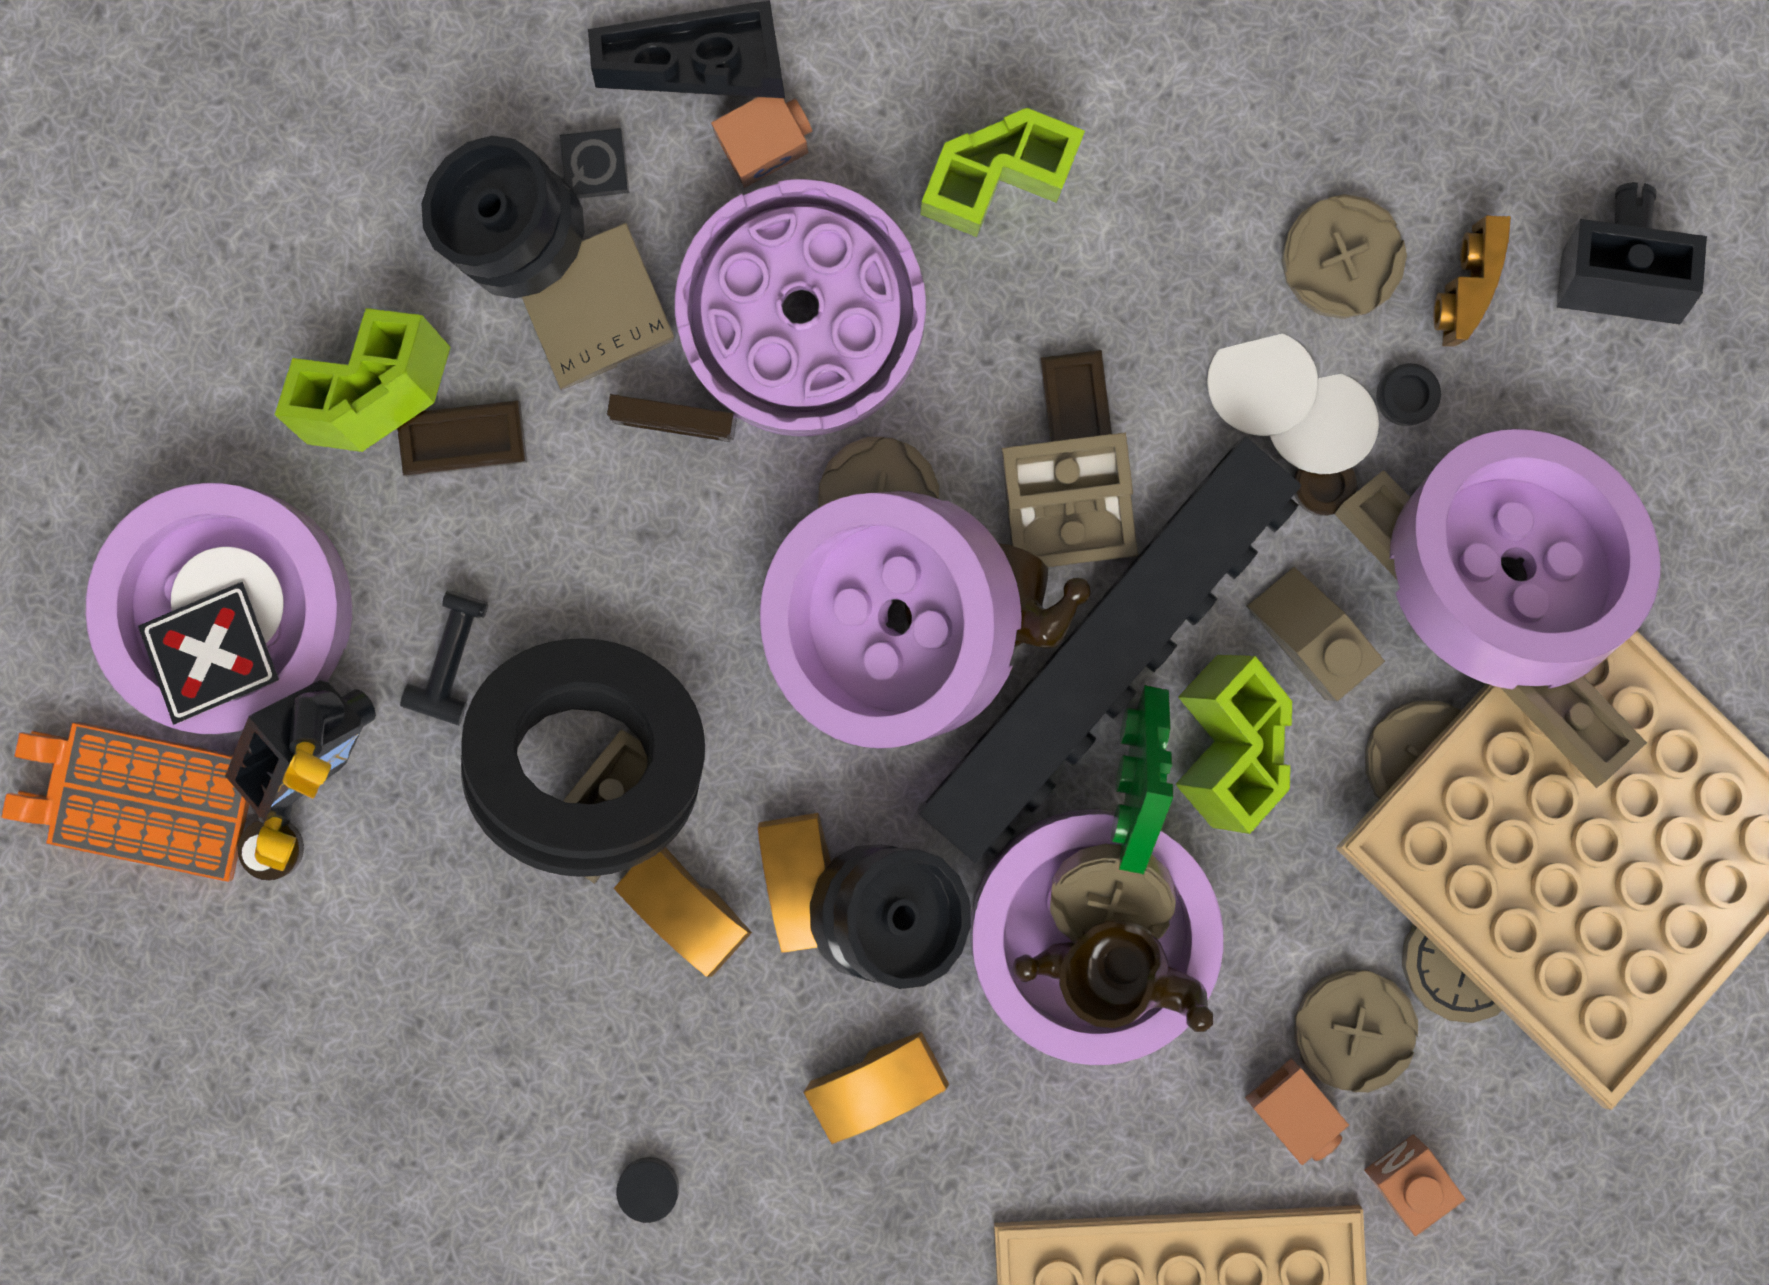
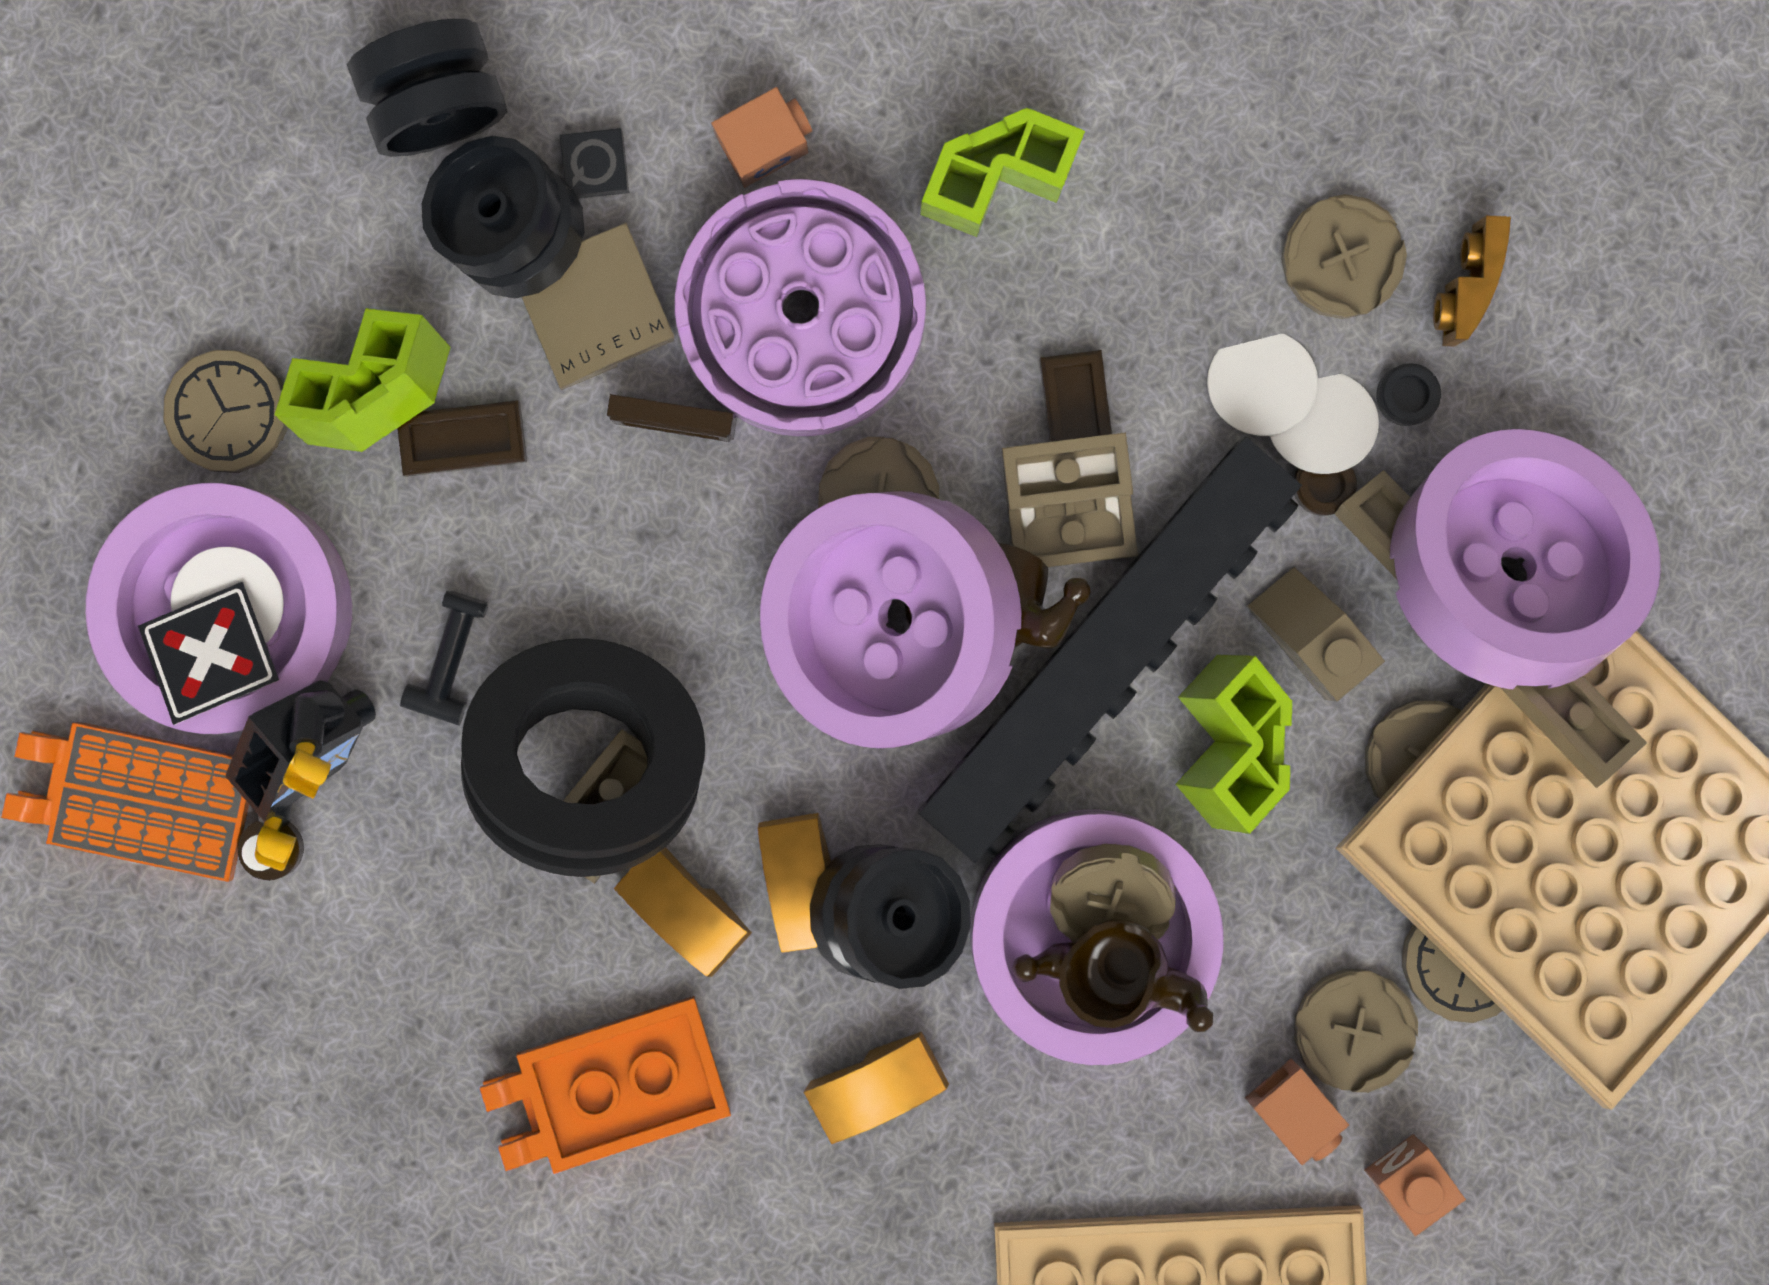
black wing [588,0,785,99] -> none
black tile [616,1157,679,1223] -> none
green wing [1111,685,1174,874] -> none
black brick [1557,182,1707,325] -> none
none -> dark tan tile [163,350,288,473]
none -> black wheel [347,19,508,157]
none -> orange tile [480,996,731,1174]

